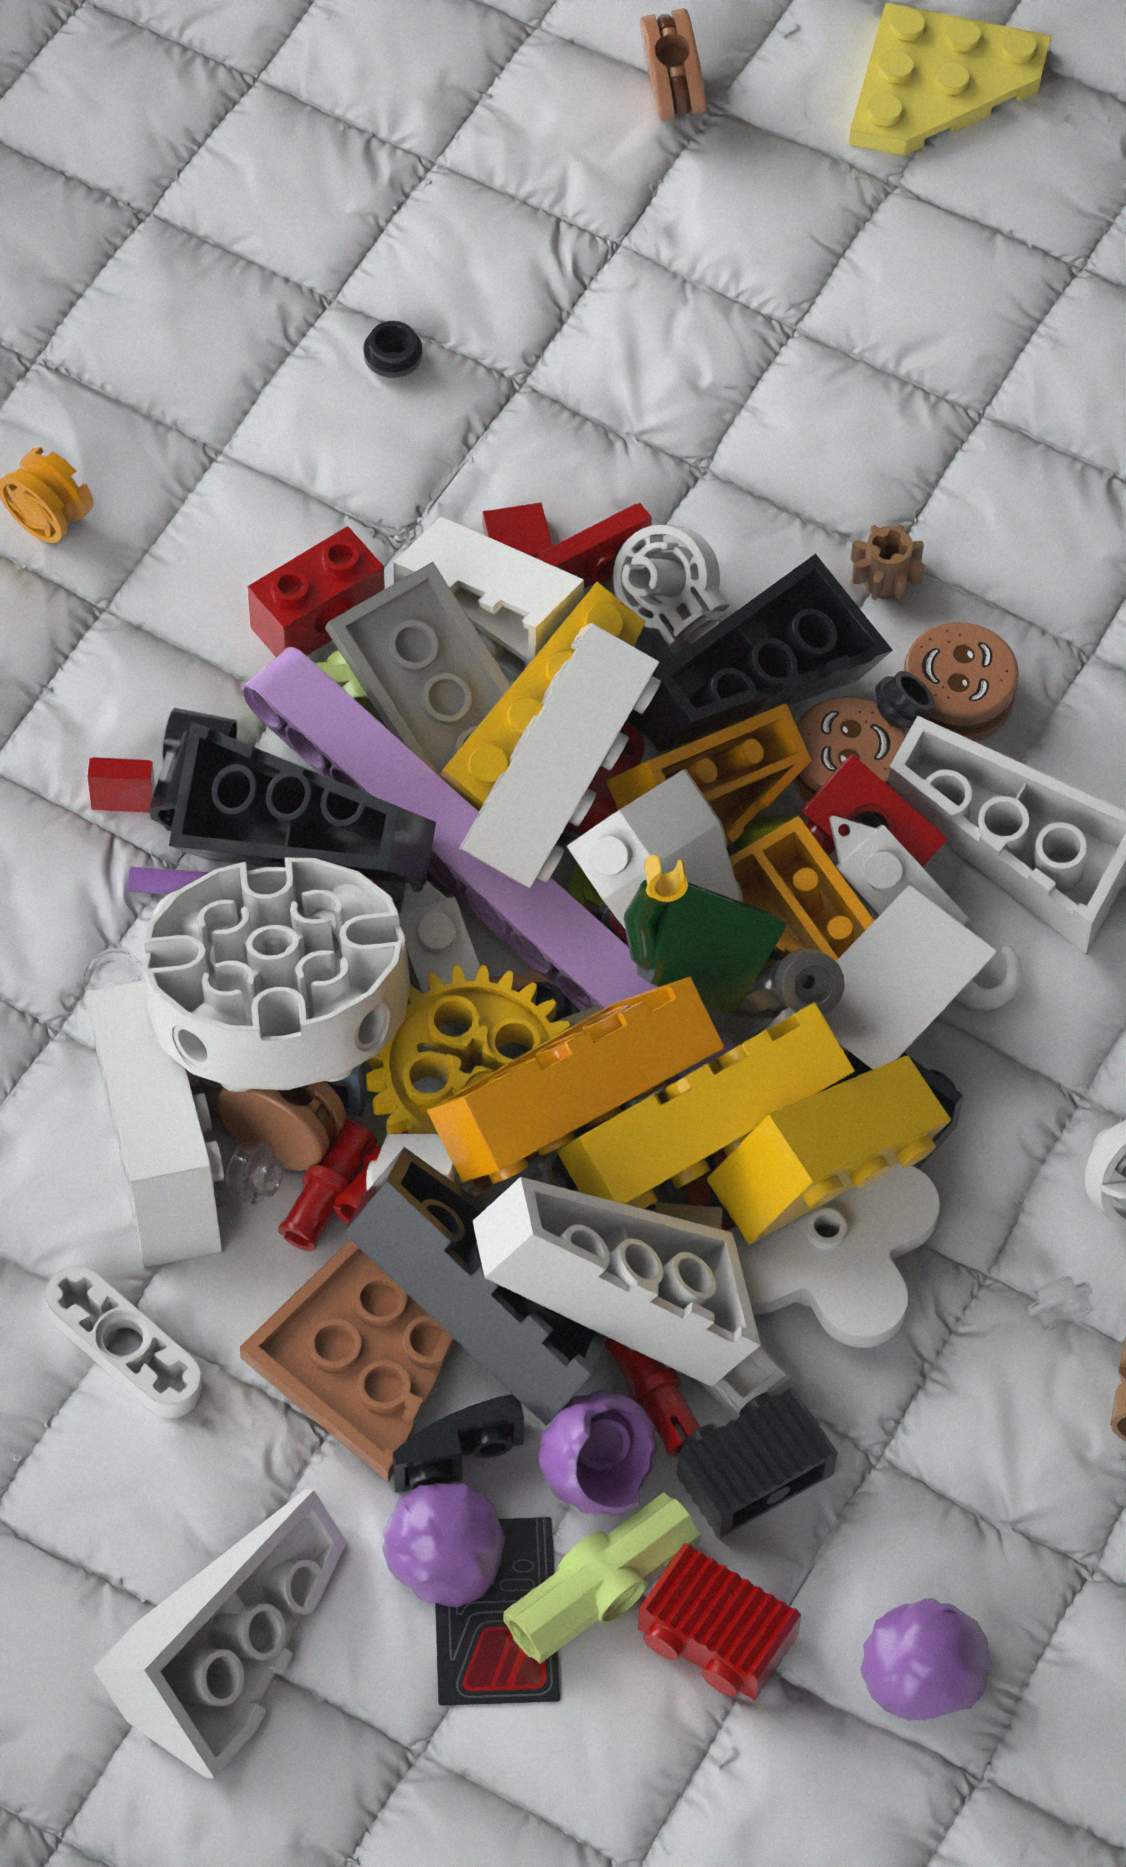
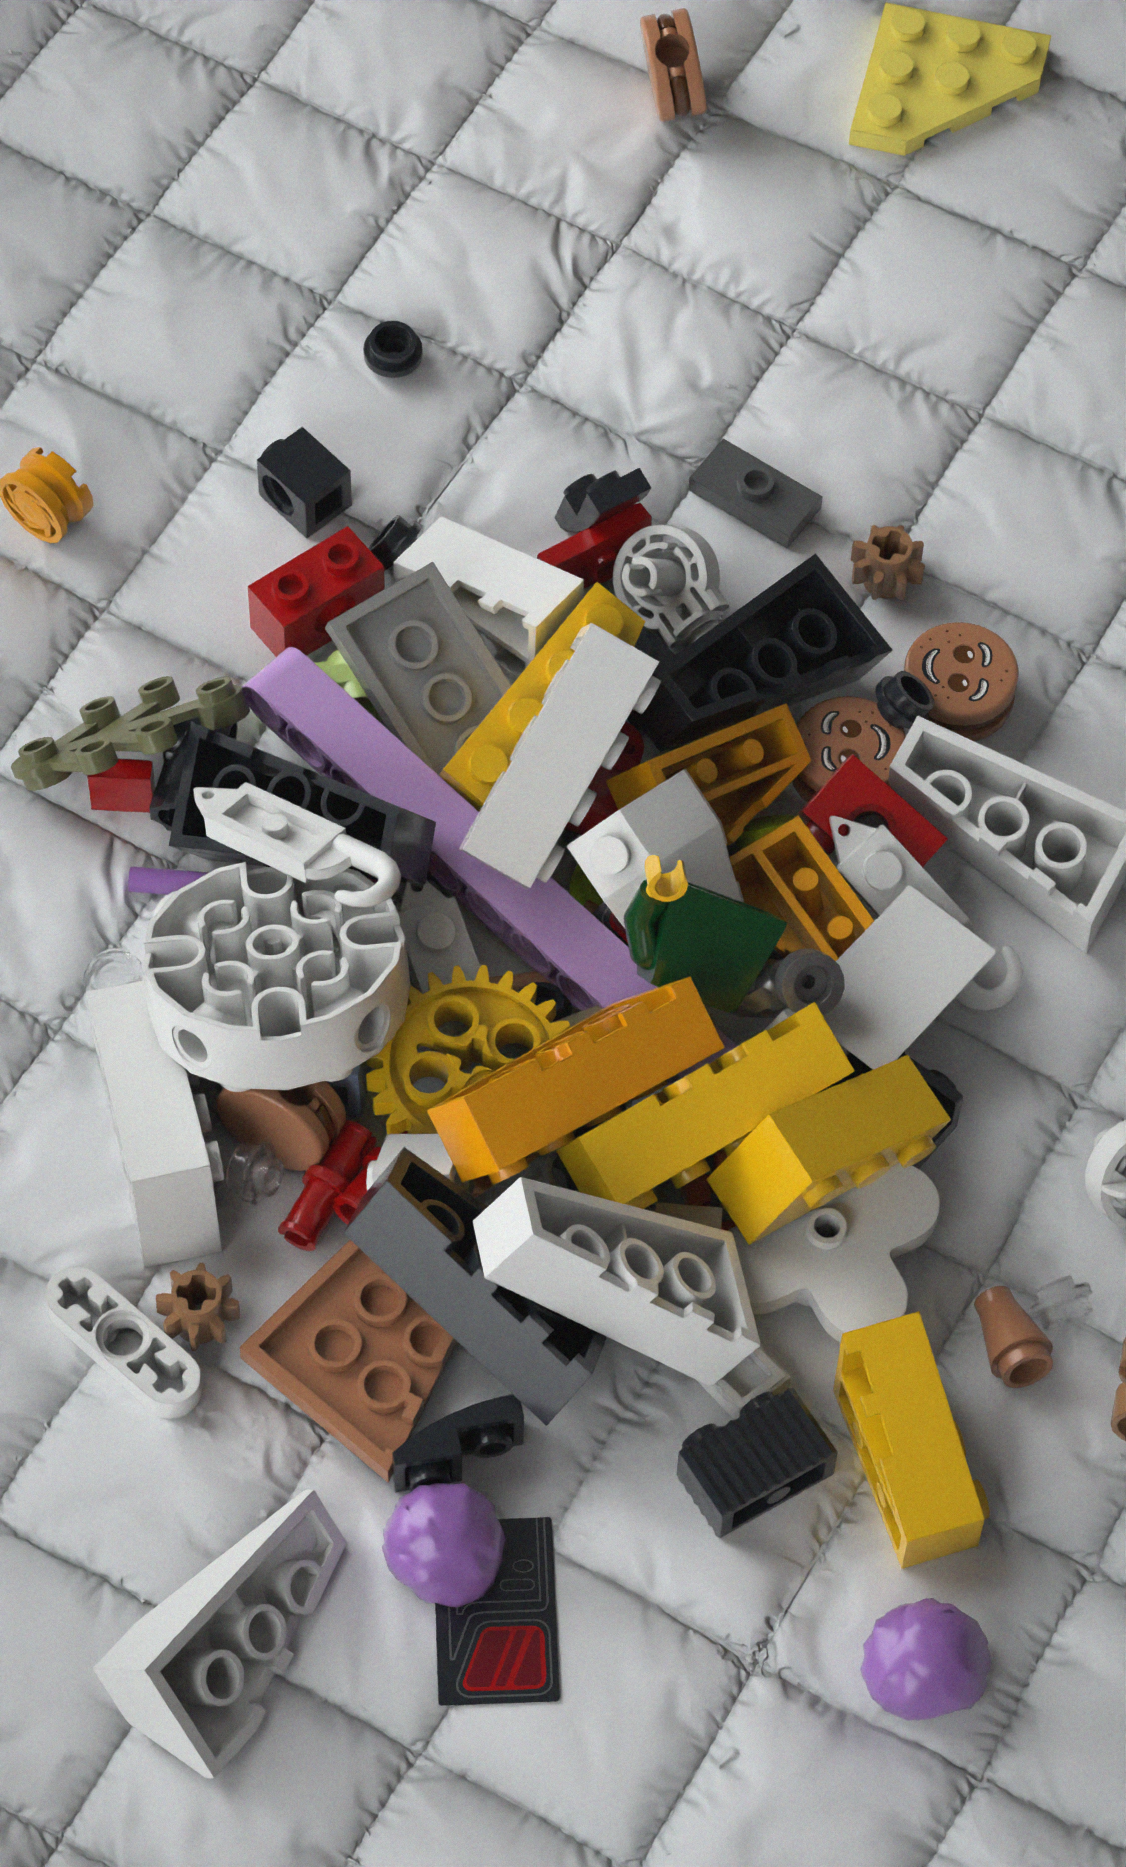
red tile [482,502,552,559] -> none
yellowish green piece [503,1492,701,1664] -> none
medium lavender hair [538,1390,657,1516] -> none
red pin [604,1337,701,1457] -> none
red brick [638,1543,802,1701] -> none
none -> olive plant [11,676,250,791]
none -> medium nougat gear [156,1263,240,1352]
none -> white plate [193,782,401,907]
none -> black brick [257,427,352,539]
none -> black plate [368,515,422,572]
none -> black slope [554,468,652,531]
none -> dark grey plate [688,438,823,548]
none -> yellow wedge [833,1311,990,1569]
none -> nougat cone [974,1286,1053,1388]

